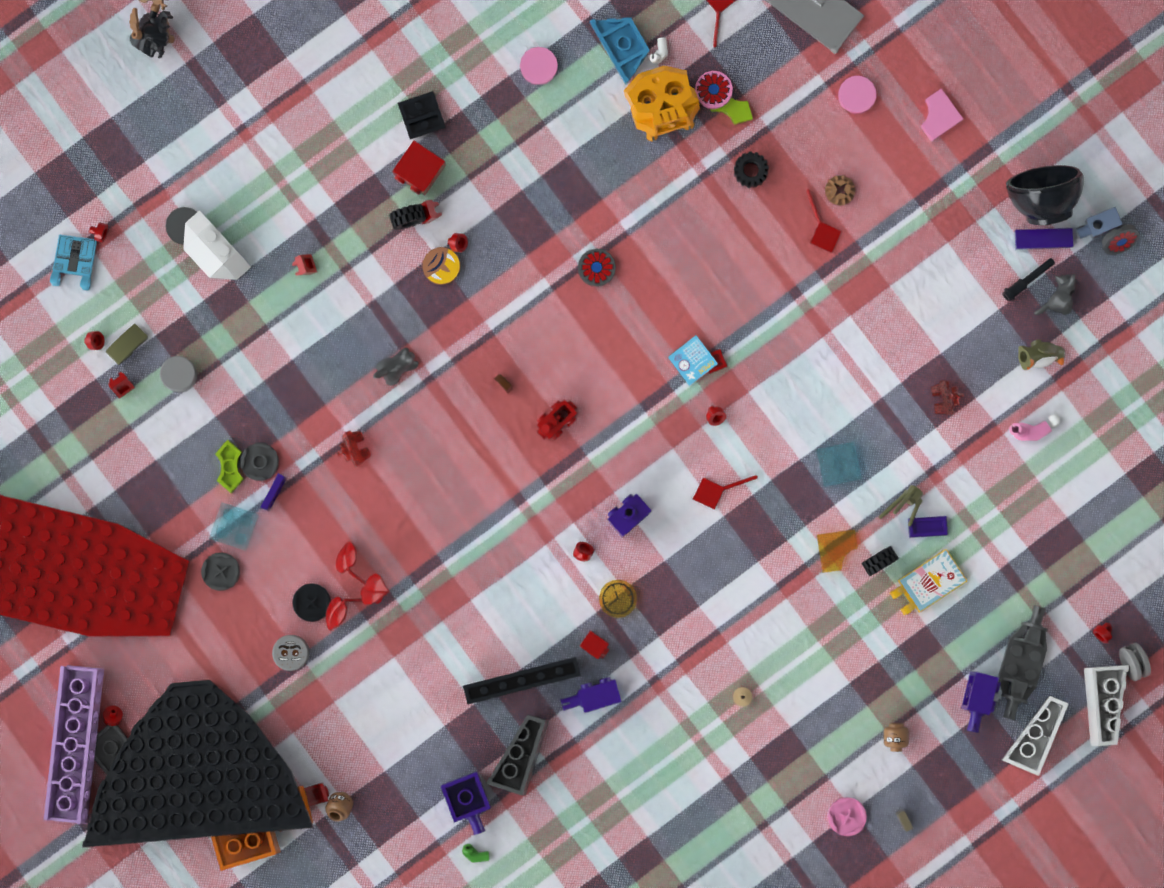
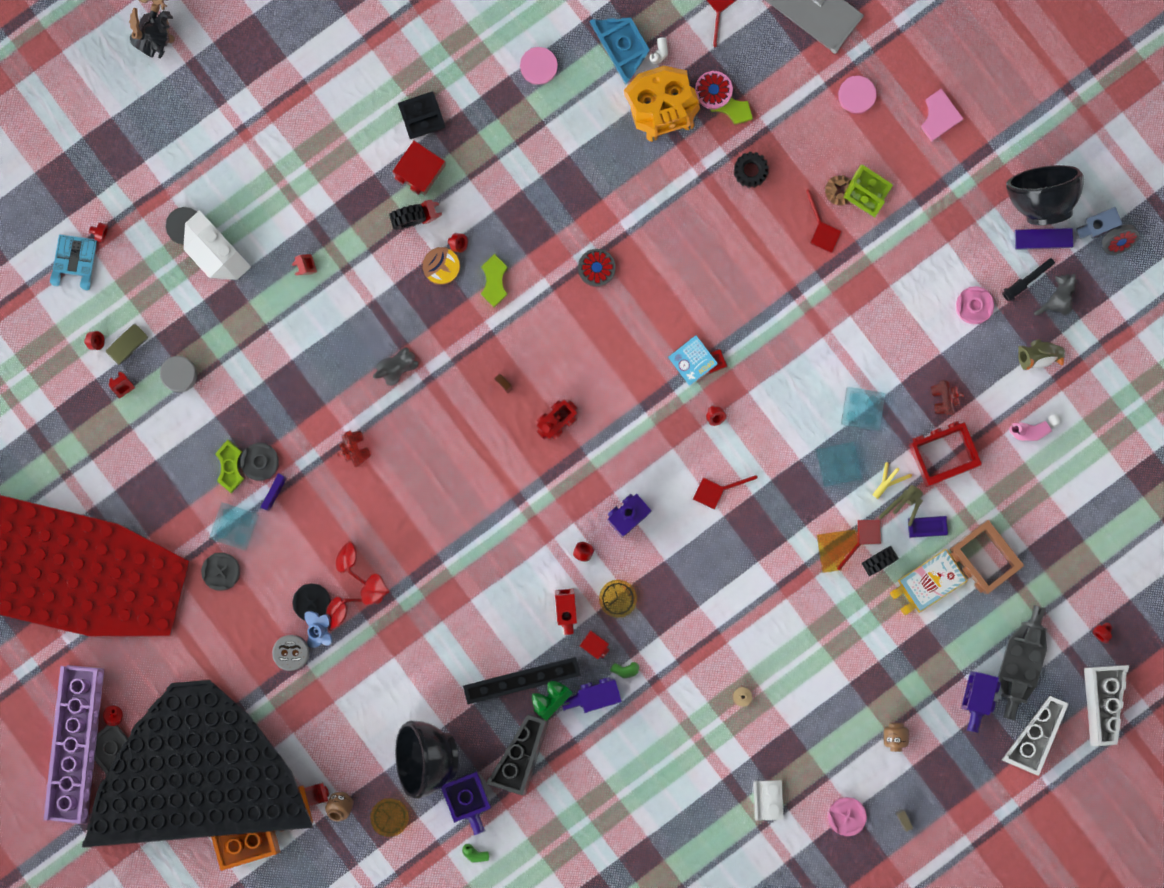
light grey head [1119,643,1151,681] -> none
none -> medium blue animal [305,611,333,648]
none -> clear yellow tile [370,798,409,837]
none -> black piece [395,721,459,799]
none -> lime tile [481,254,508,308]
none -> green tile [532,681,573,721]
none -> red torso [555,588,577,635]
none -> bright green arm [610,662,640,679]
none -> white plate [753,780,784,821]
none -> red piece [837,520,881,570]
none -> clear light blue plate [841,387,885,431]
none -> lime slope [843,164,893,218]
none -> light yellow plant [872,462,912,499]
none -> red window [909,421,982,487]
none -> nougat window [950,520,1024,594]
none -> bright pink tile [956,286,995,325]

